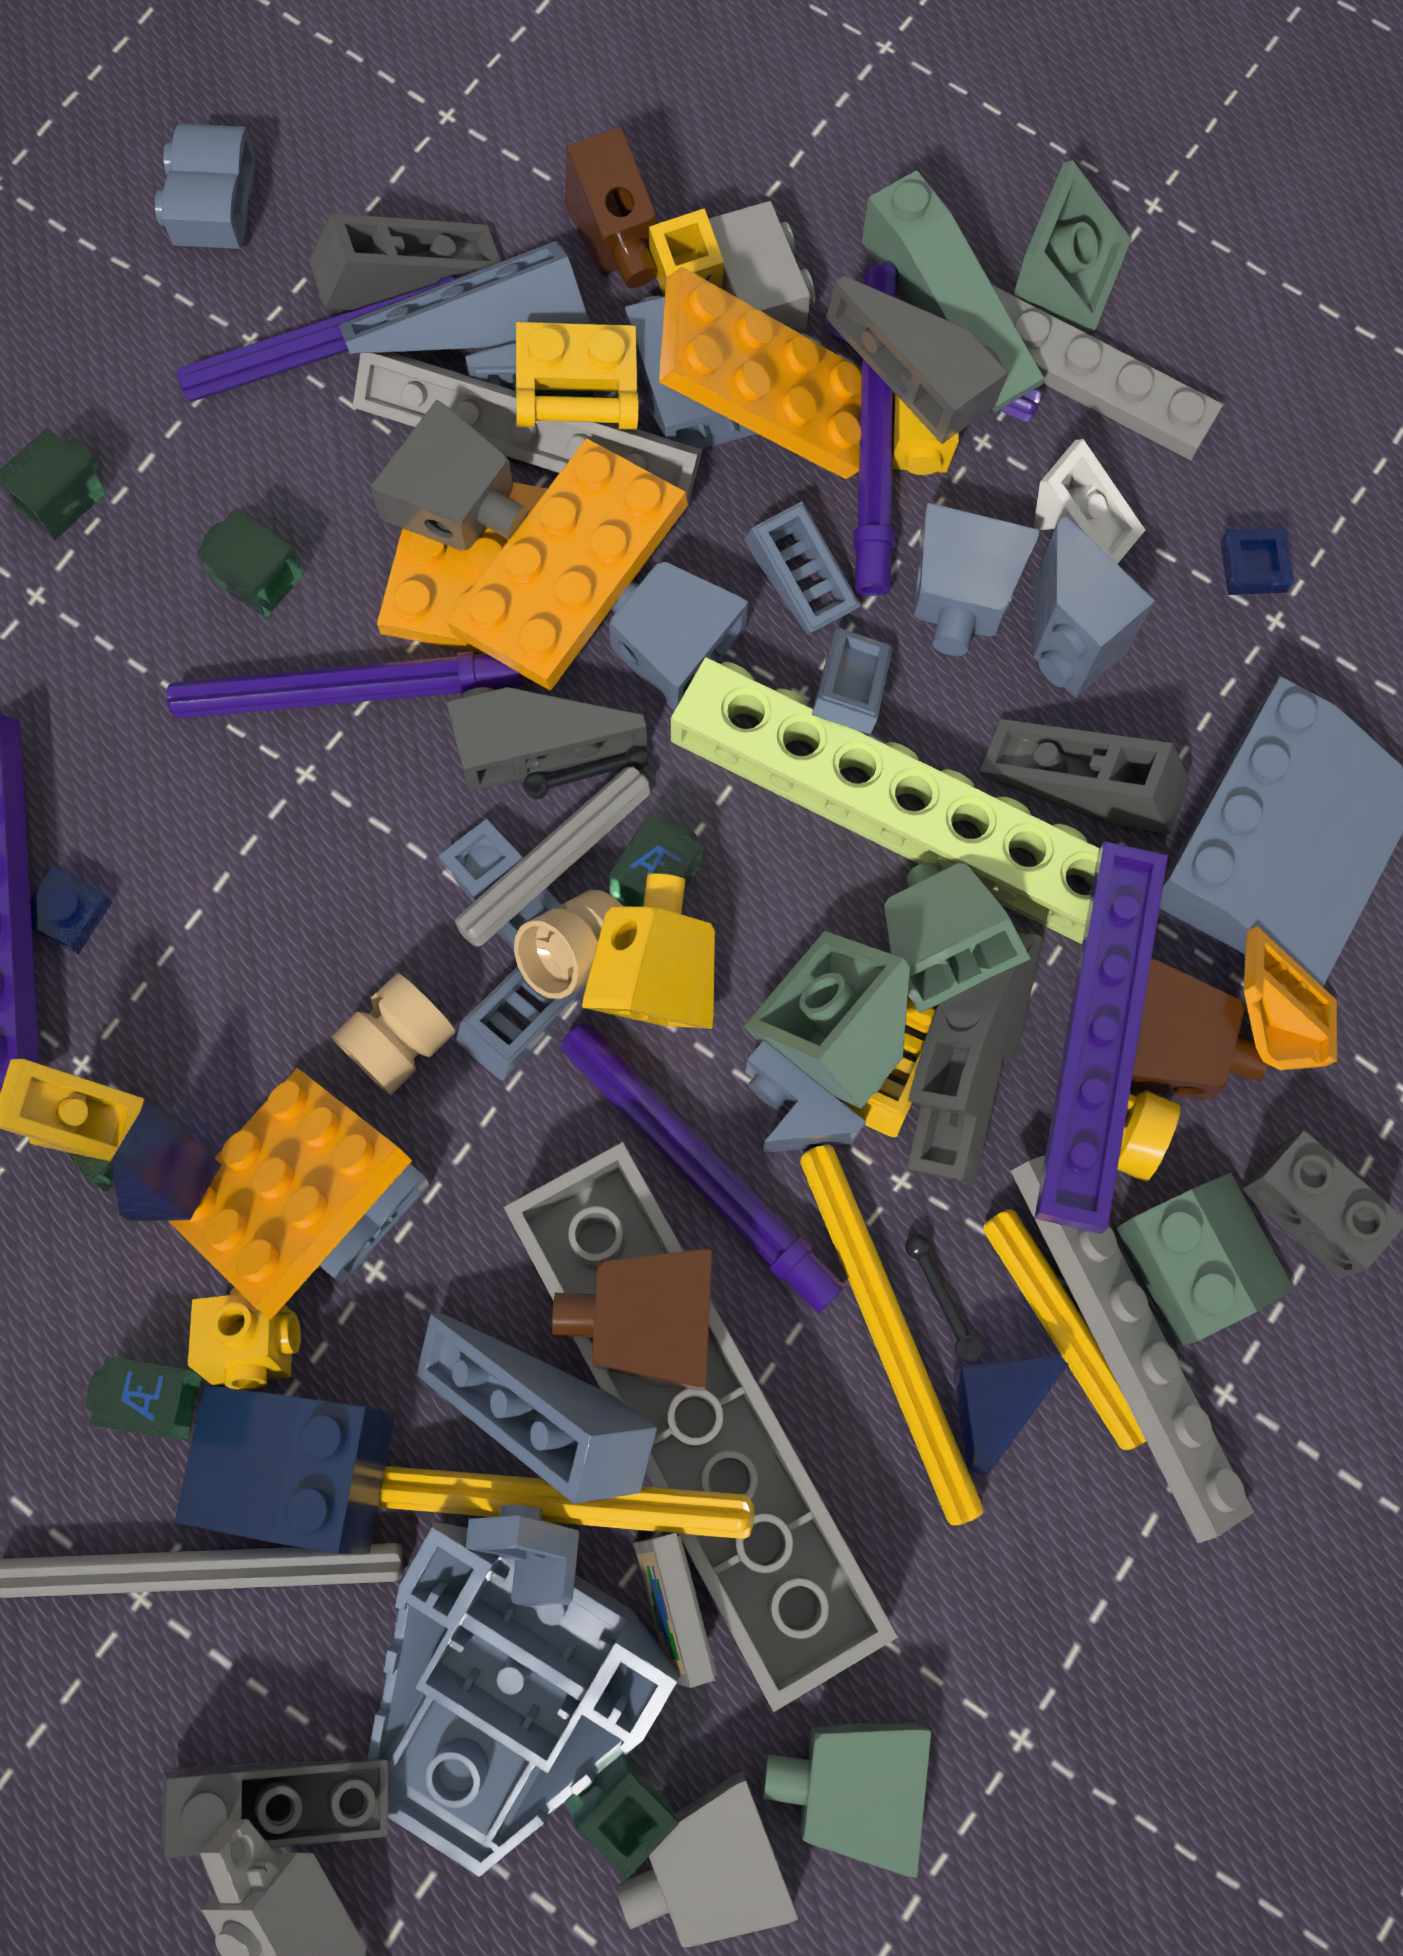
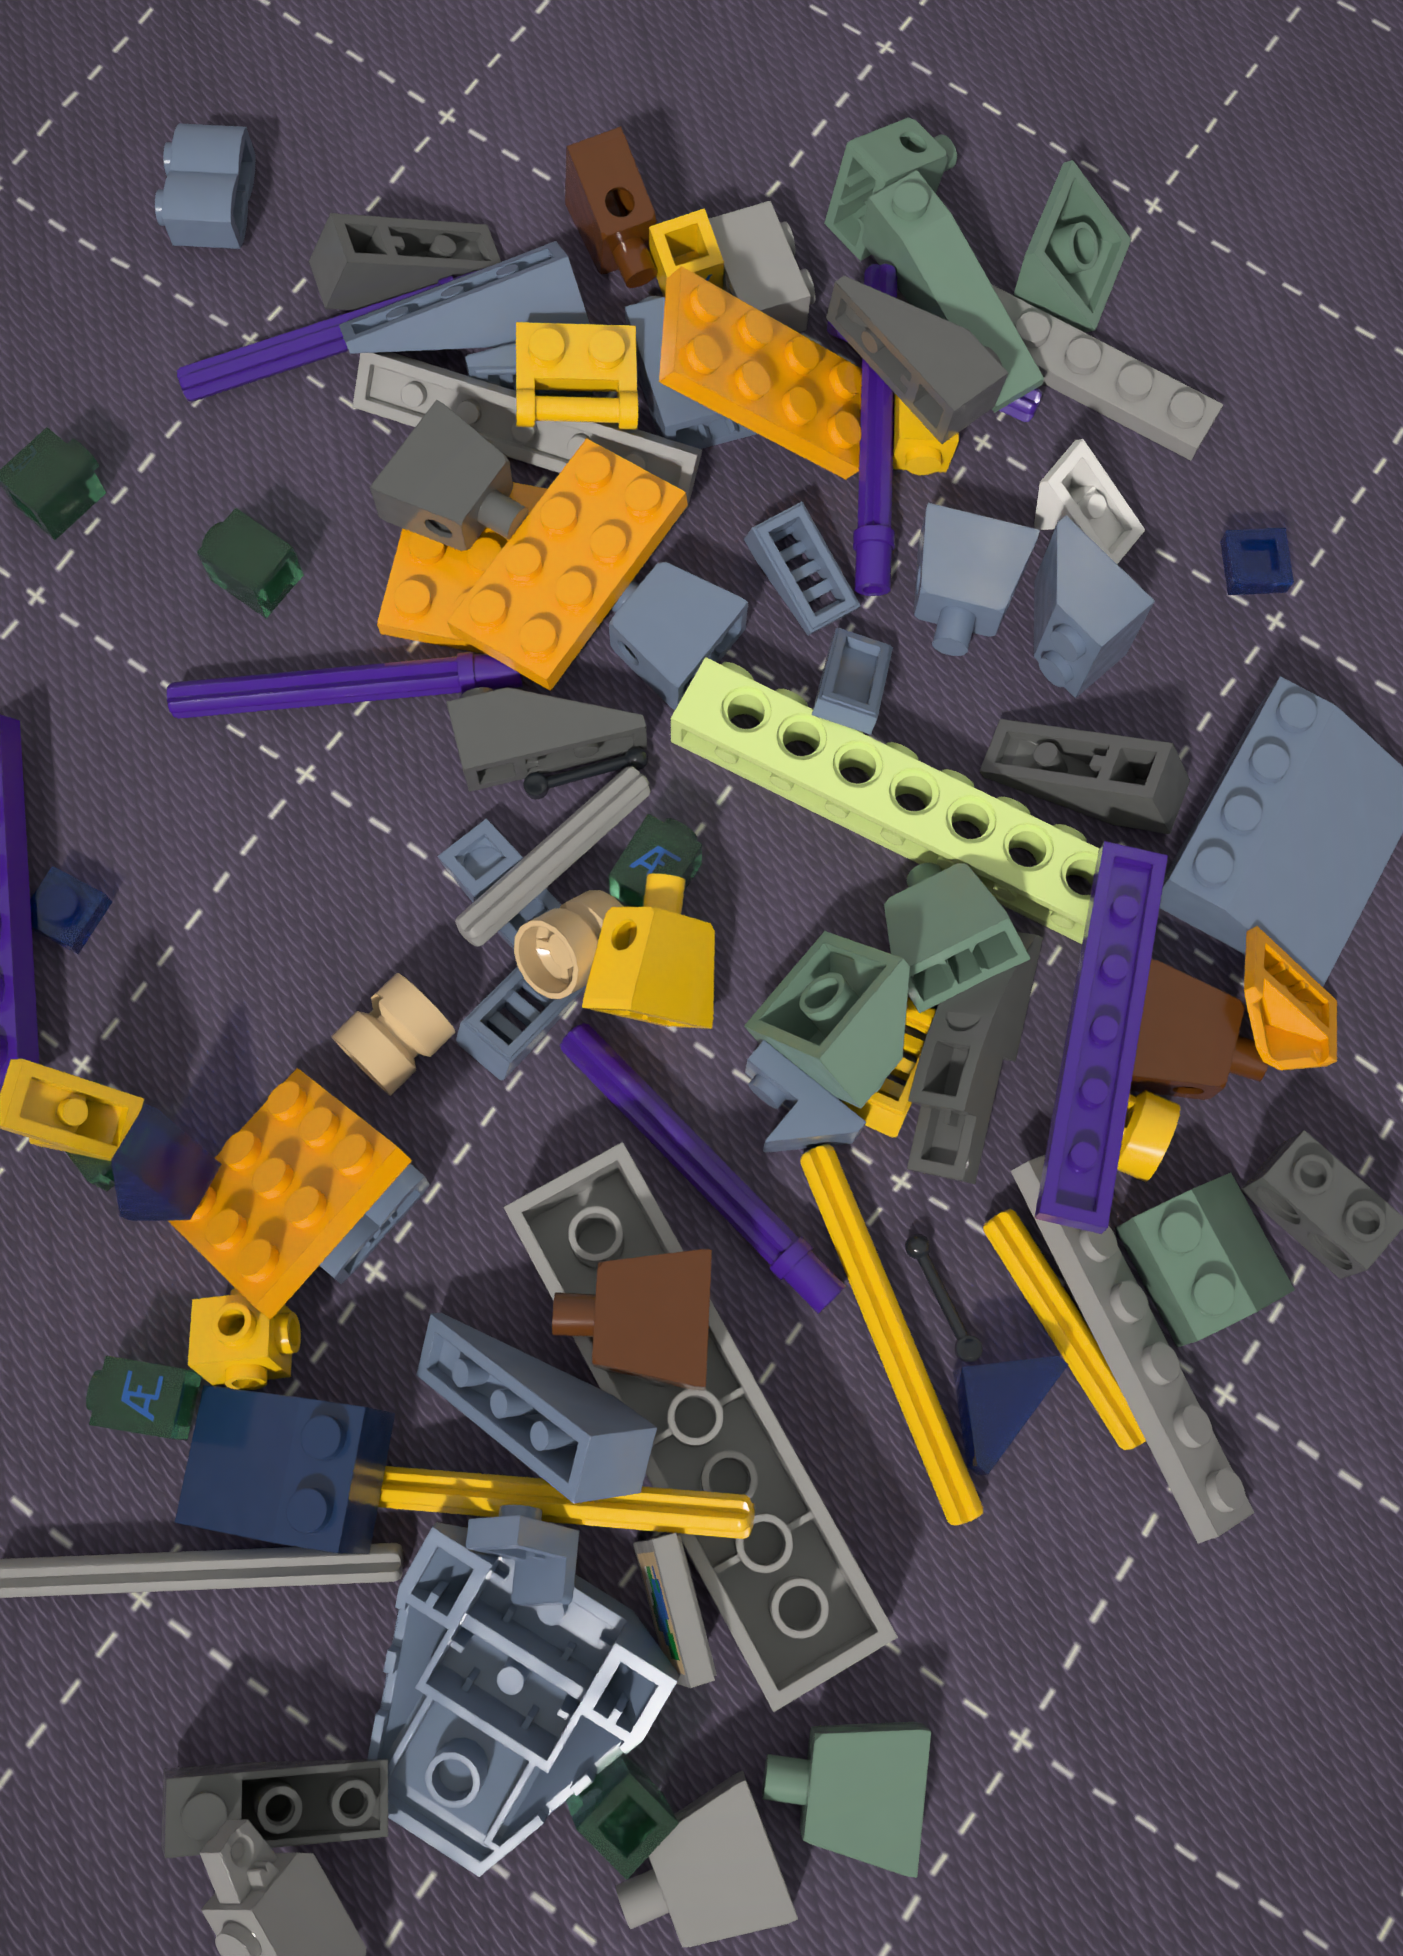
none -> sand green torso [824,118,957,261]

